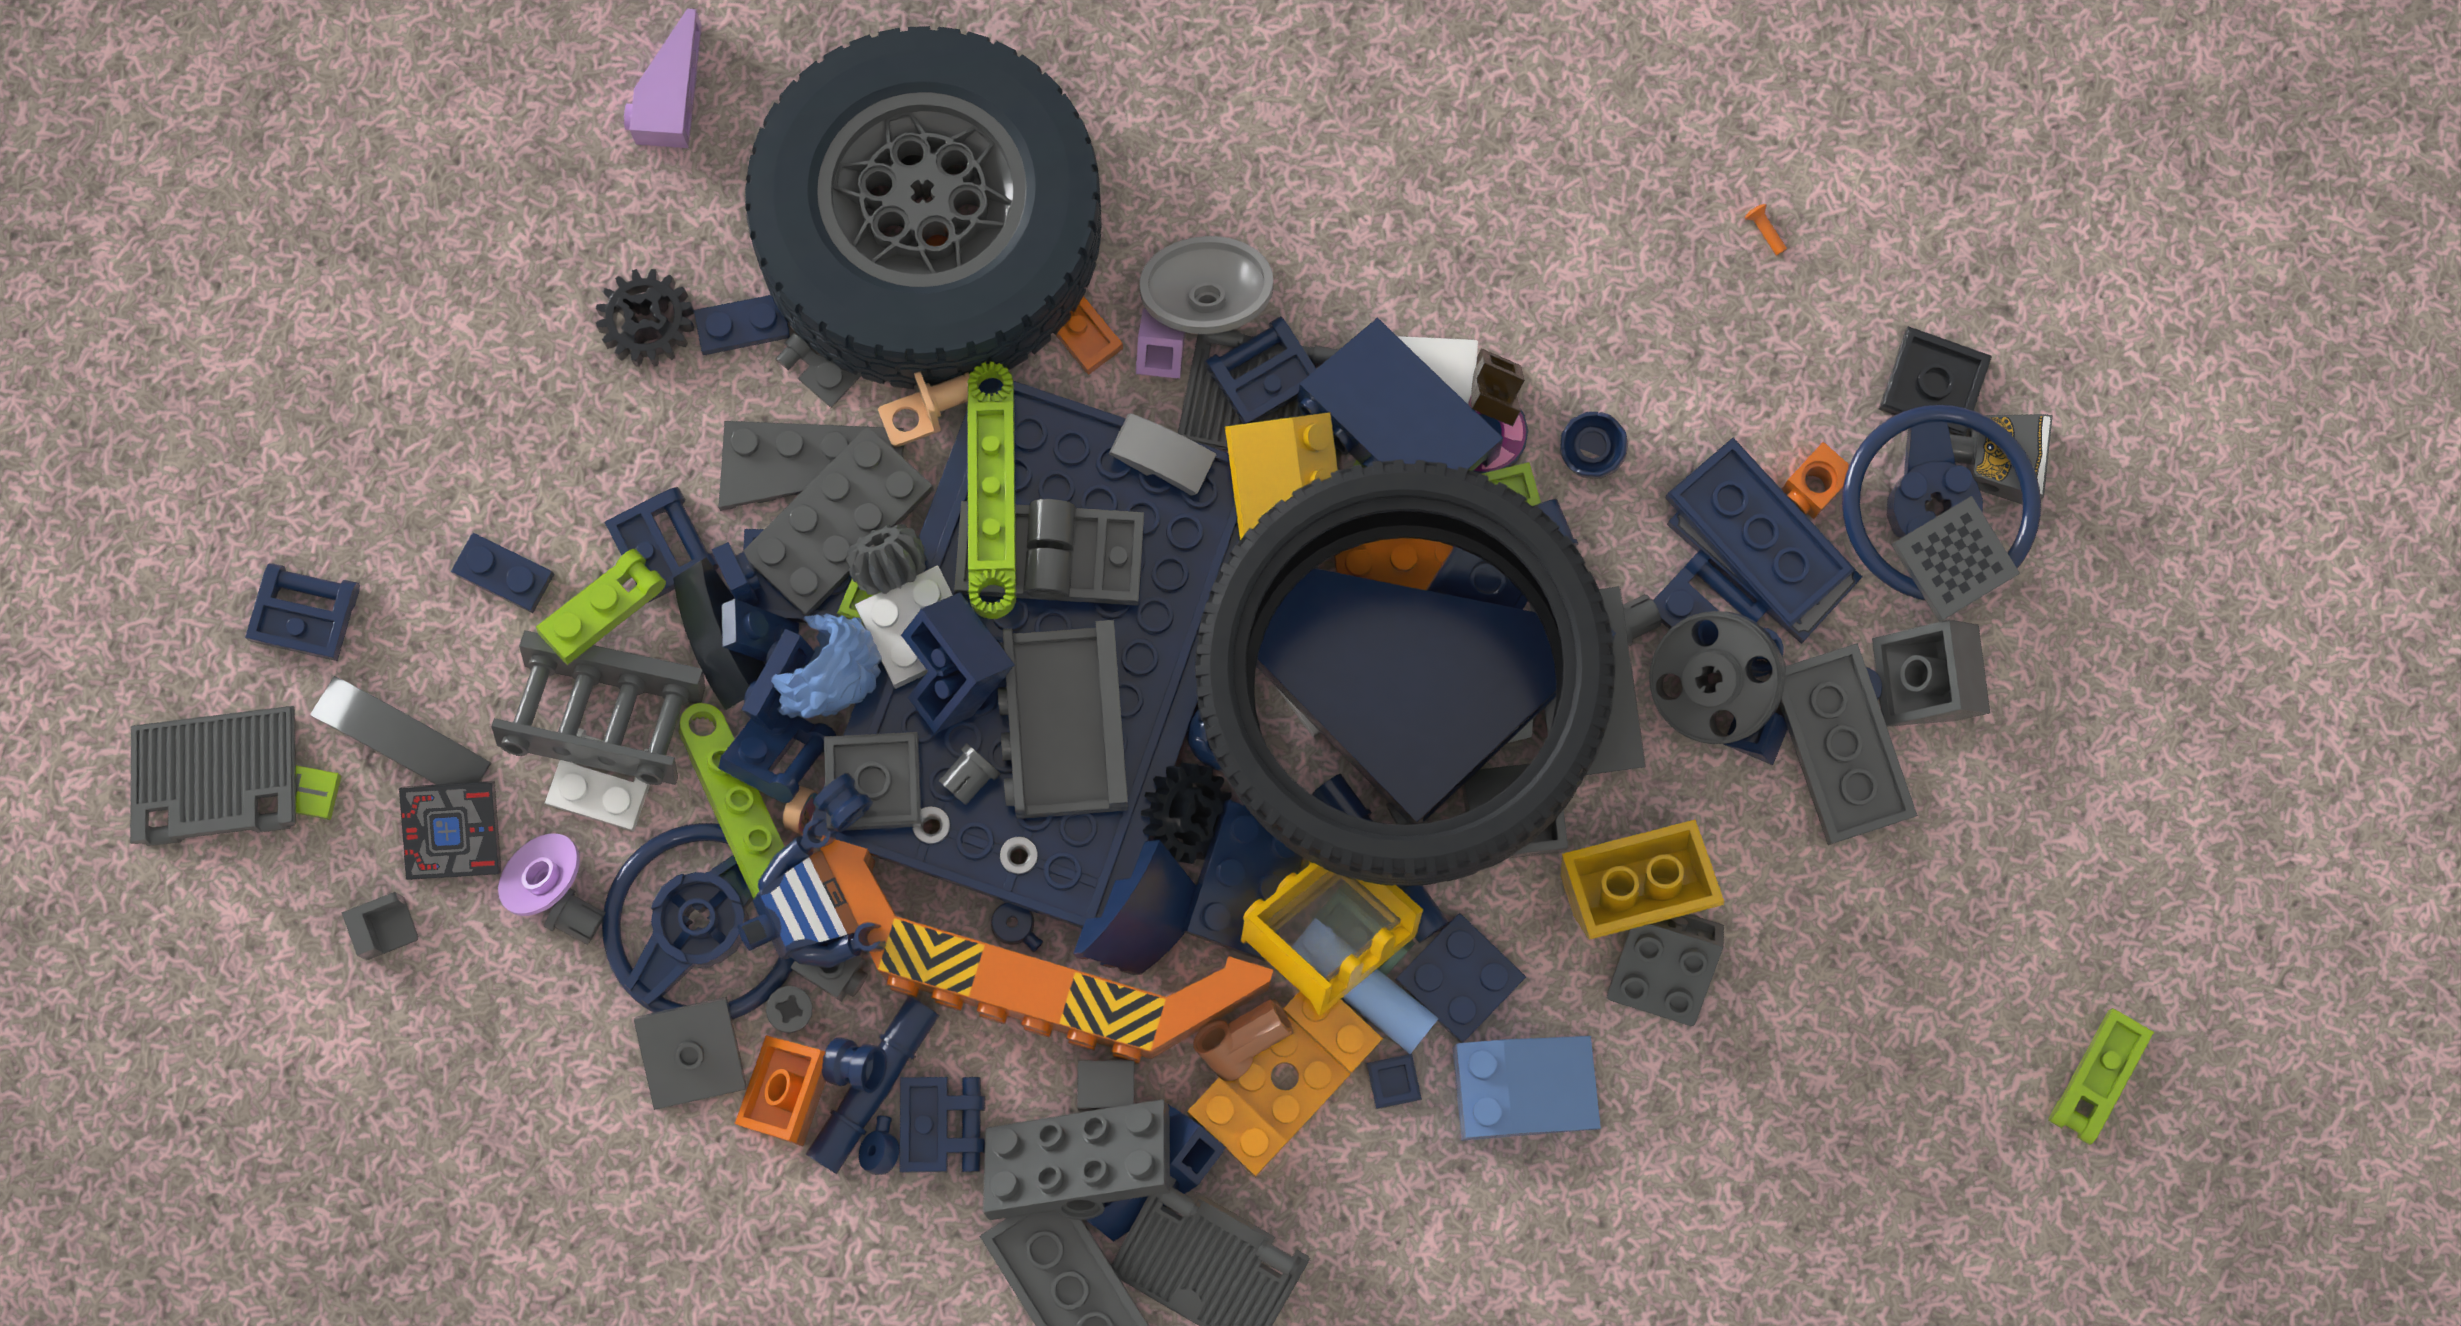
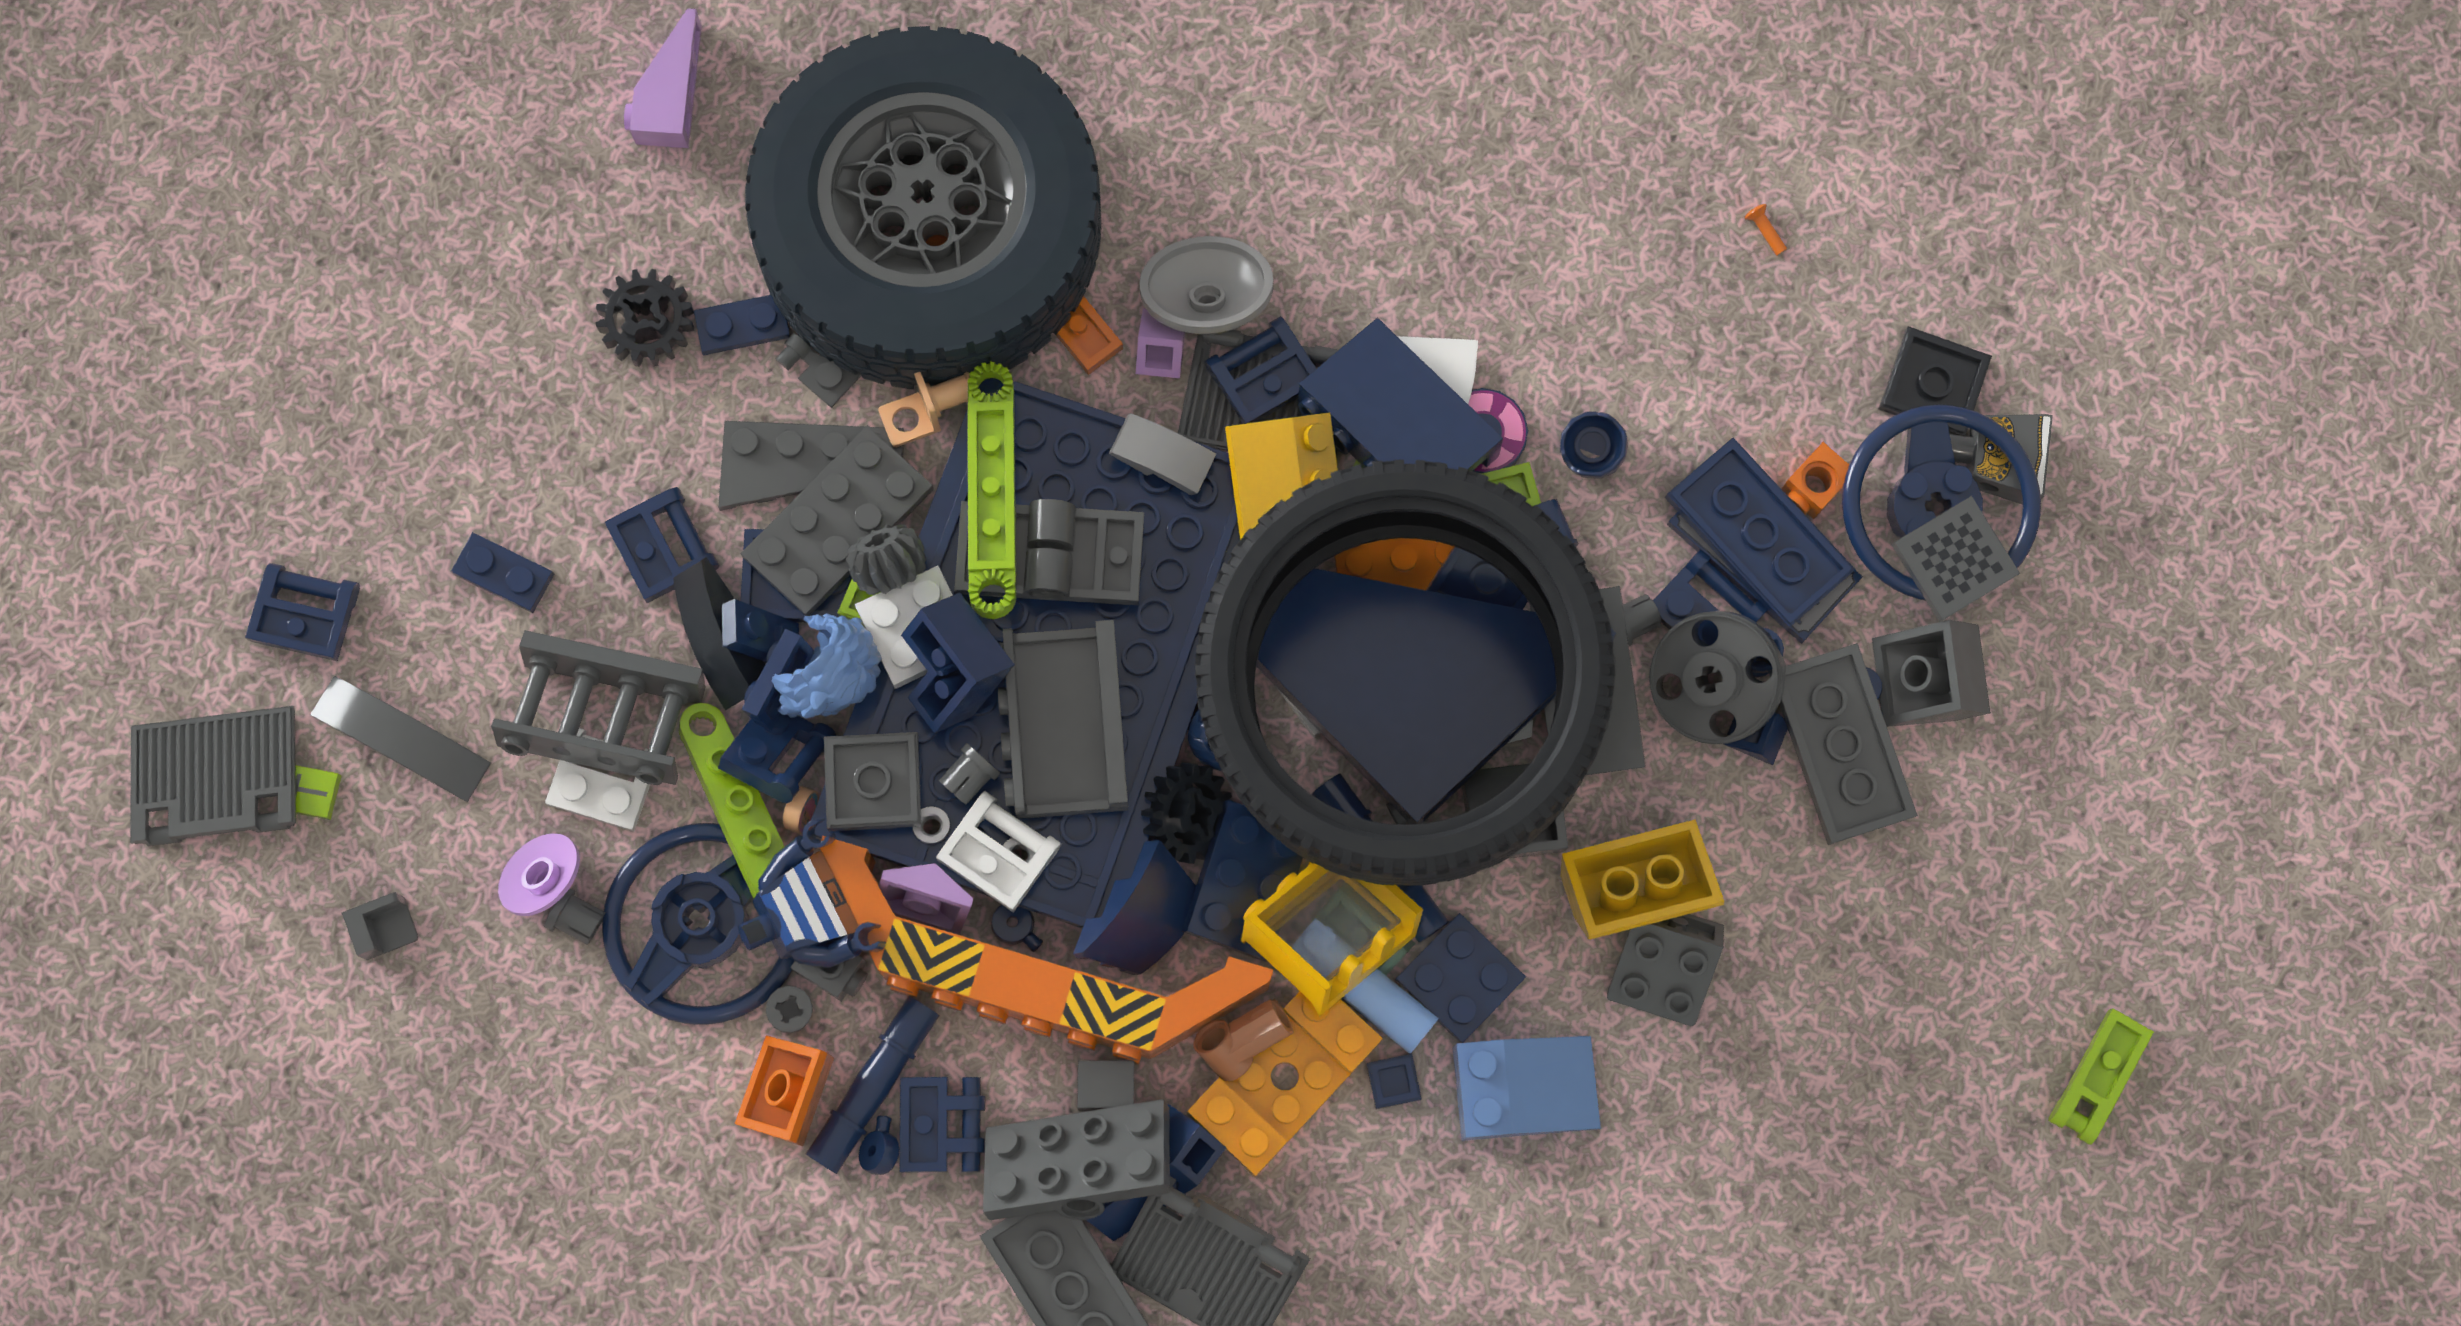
black tile [399,781,501,880] -> none
lime plate [536,549,666,665] -> none
dark grey plate [633,997,747,1110] -> none
dark blue plate [712,542,762,606] -> none
dark blue wheel [813,773,873,832] -> none
dark blue wheel [822,1037,887,1093] -> none
dark brown slope [1471,348,1525,427] -> none
none -> lavender slope [878,863,973,935]
none -> white plate [936,791,1062,913]

